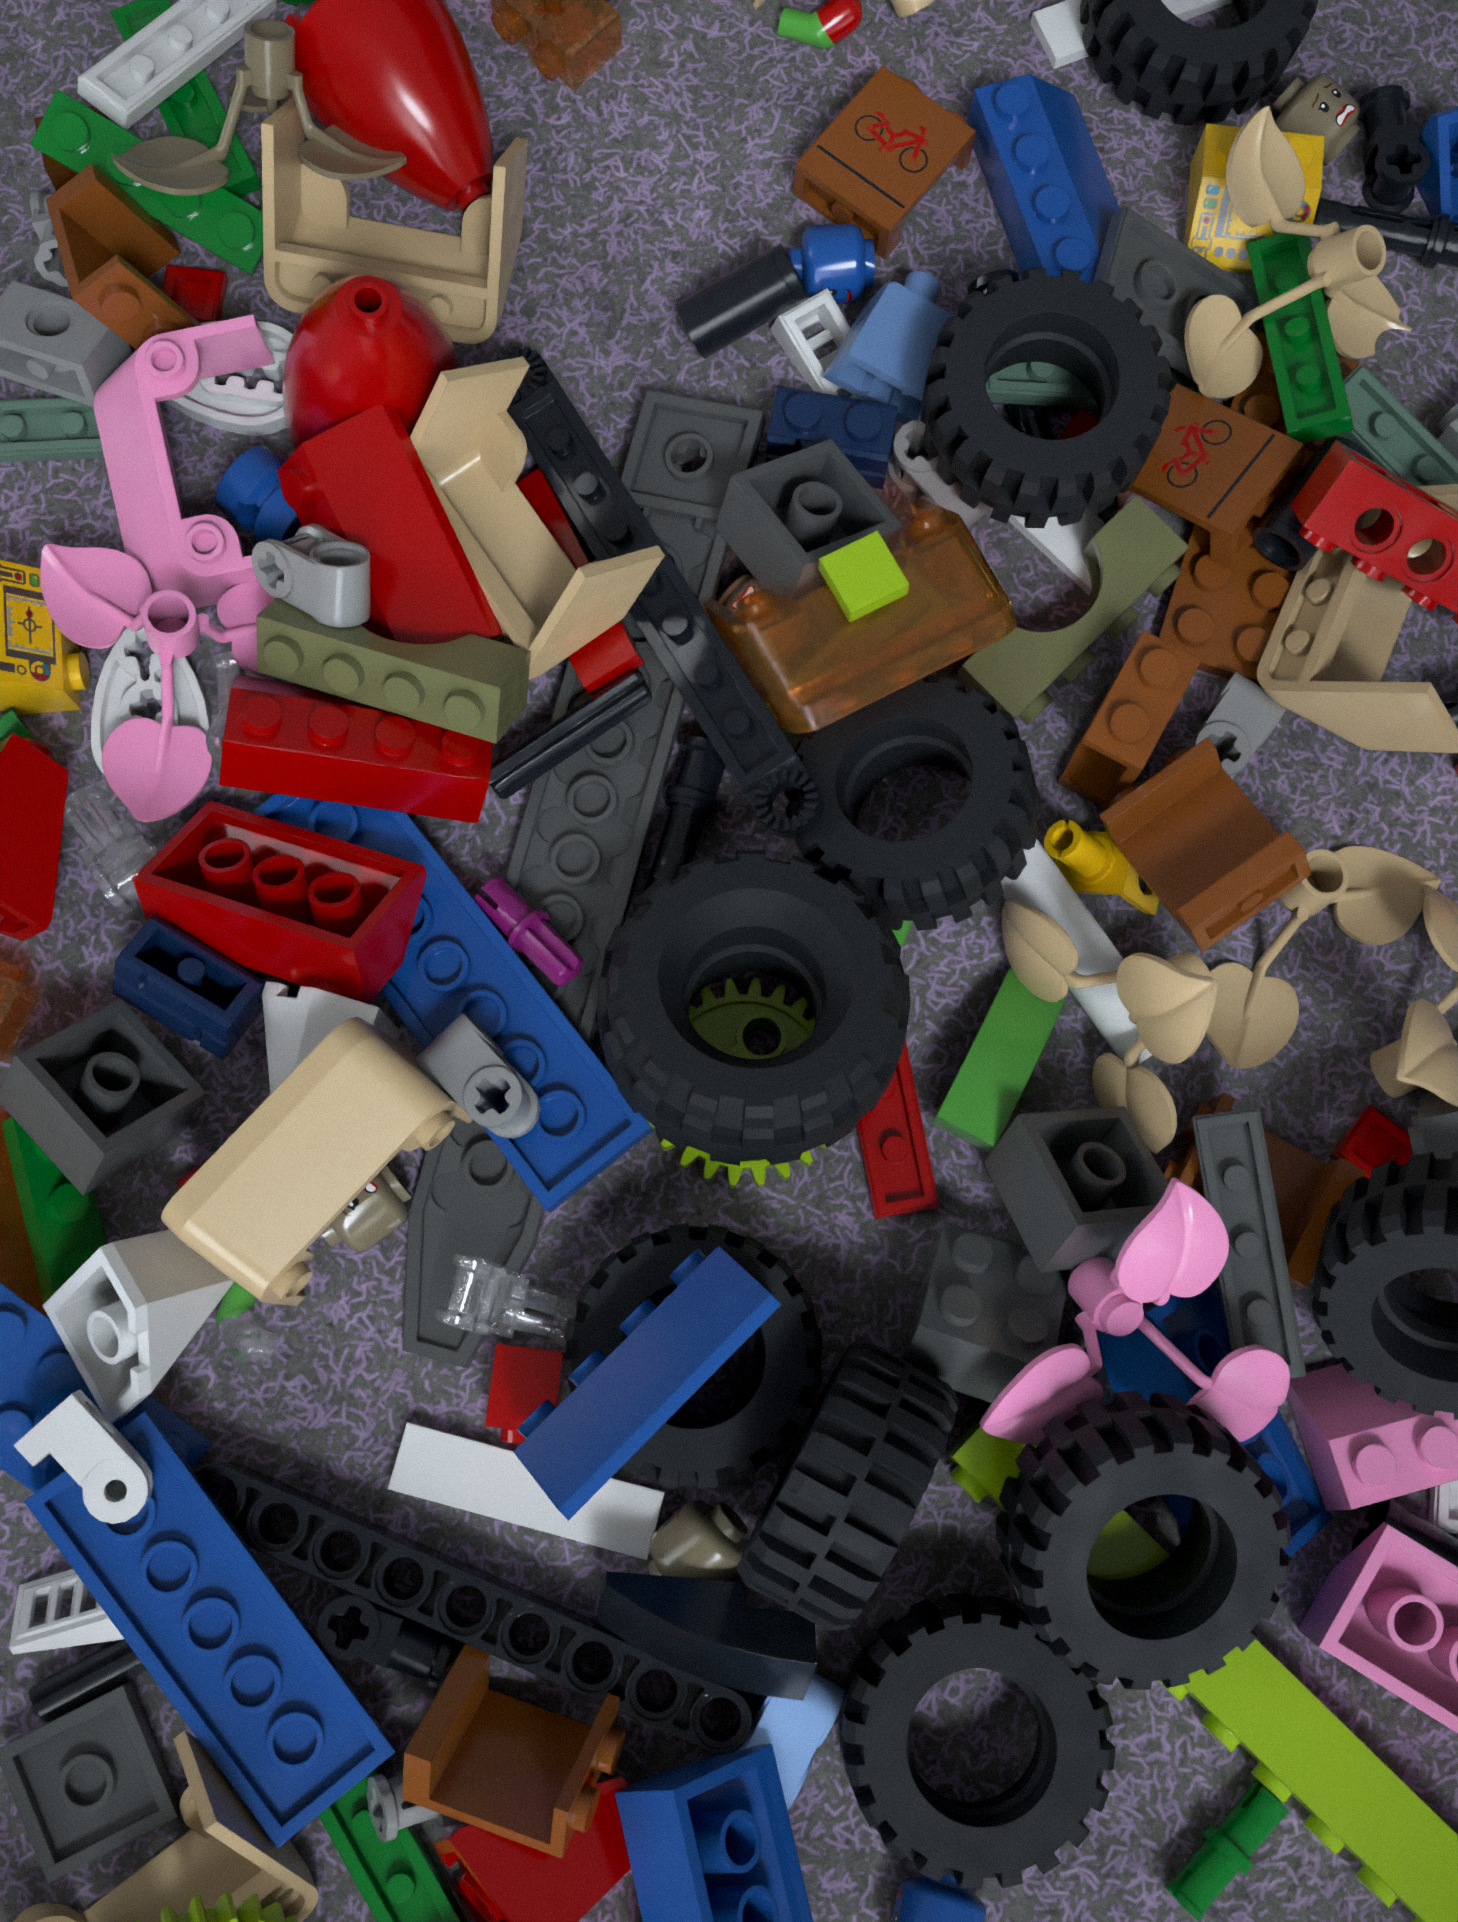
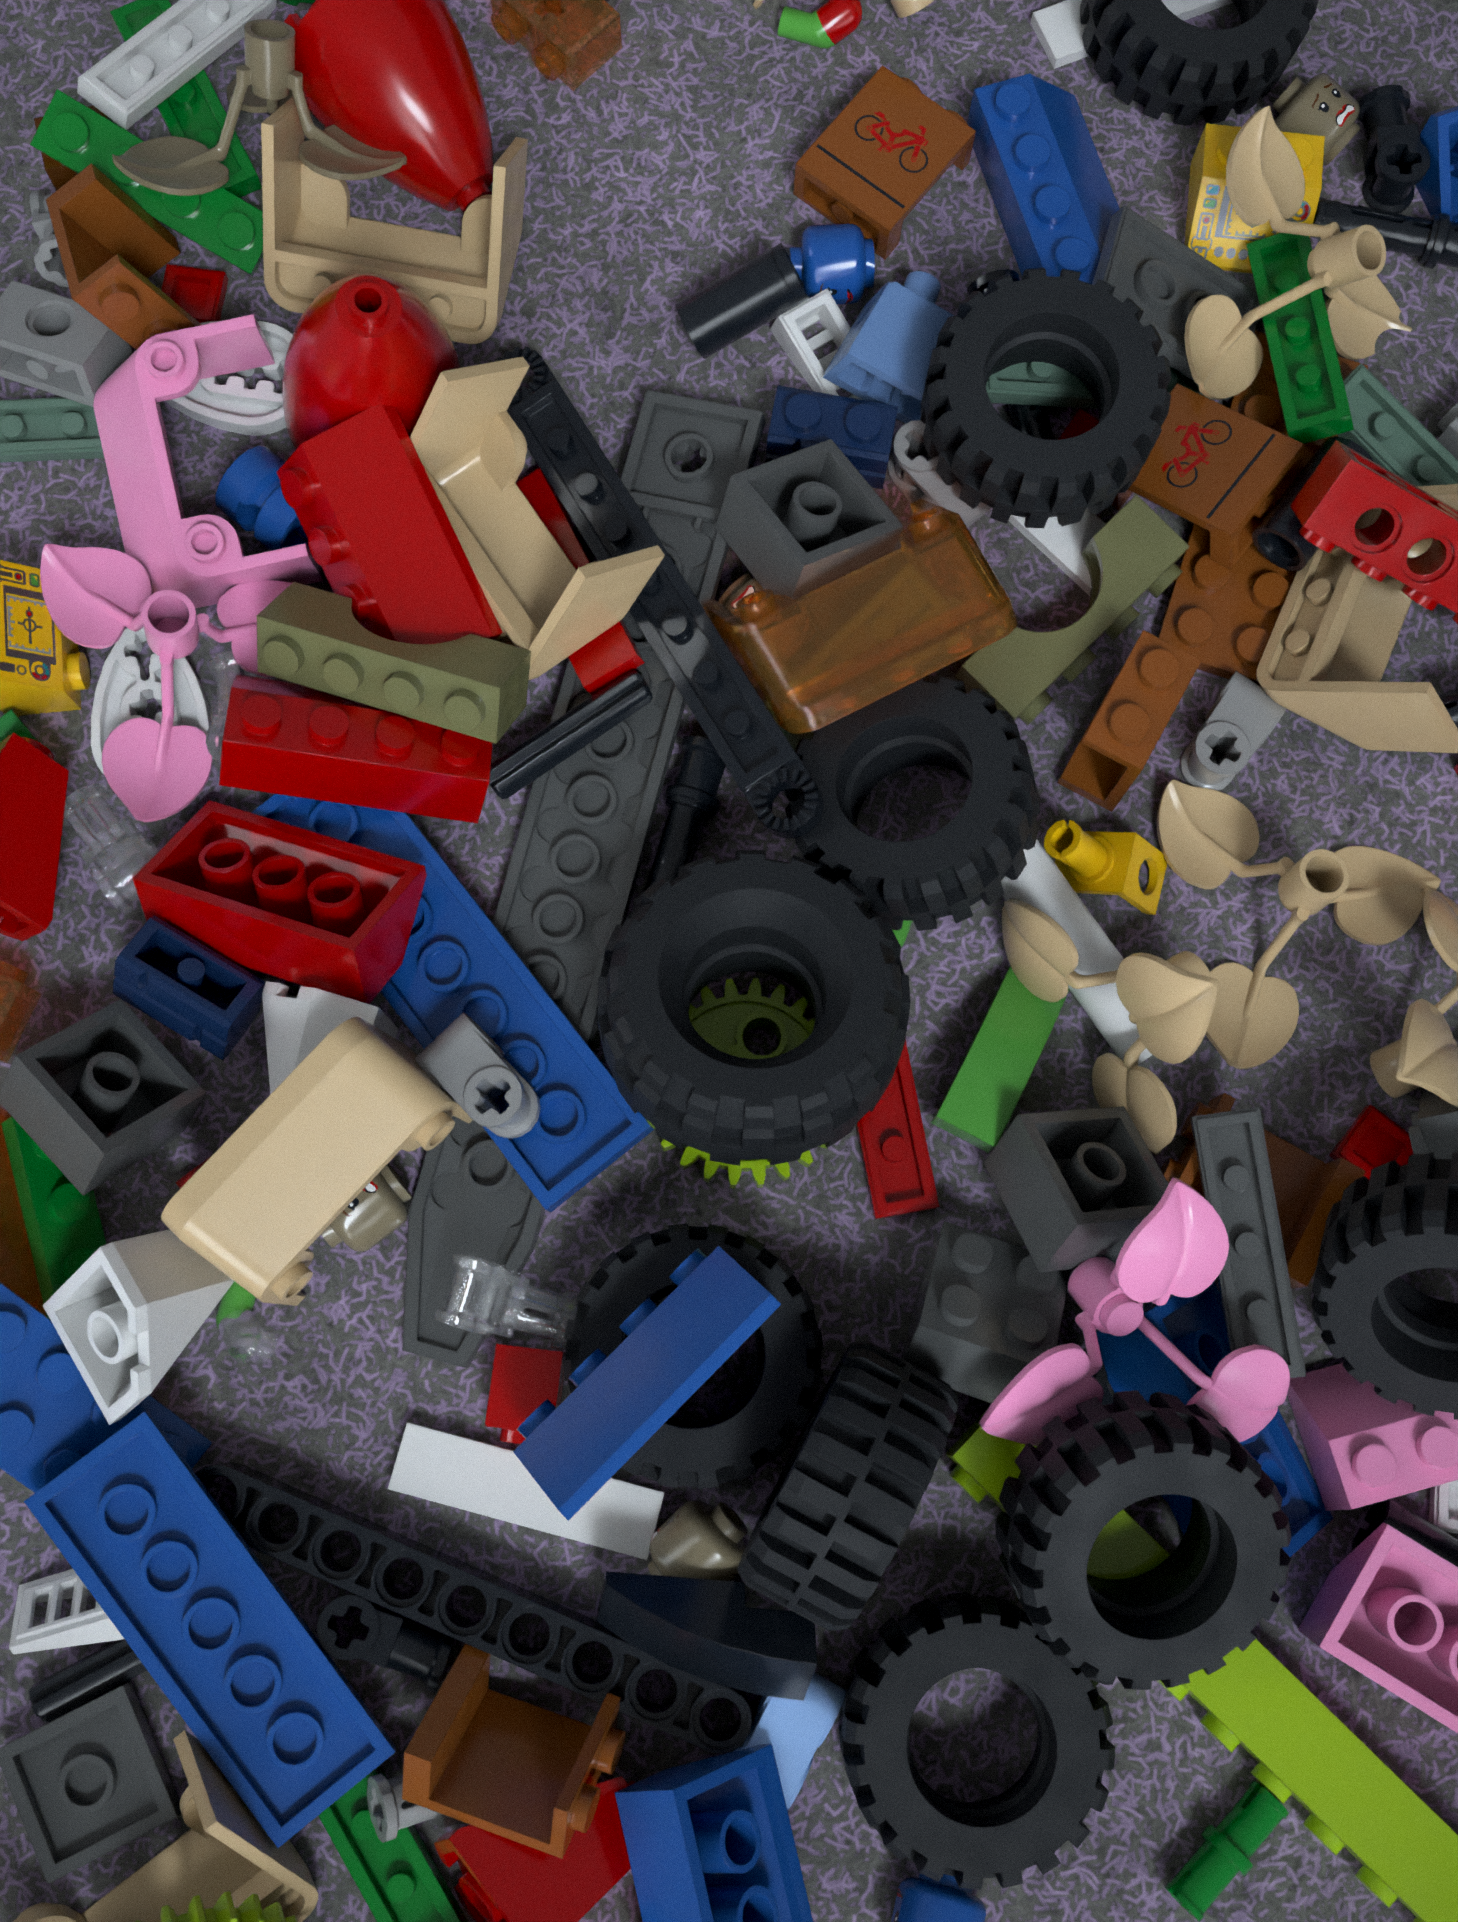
white leg [13,1389,154,1524] -> none
light grey piece [252,523,371,627] -> none
magenta axle [474,876,584,986] -> none
lime tile [818,530,910,622] -> none
dark orange panel [1099,737,1311,953] -> none

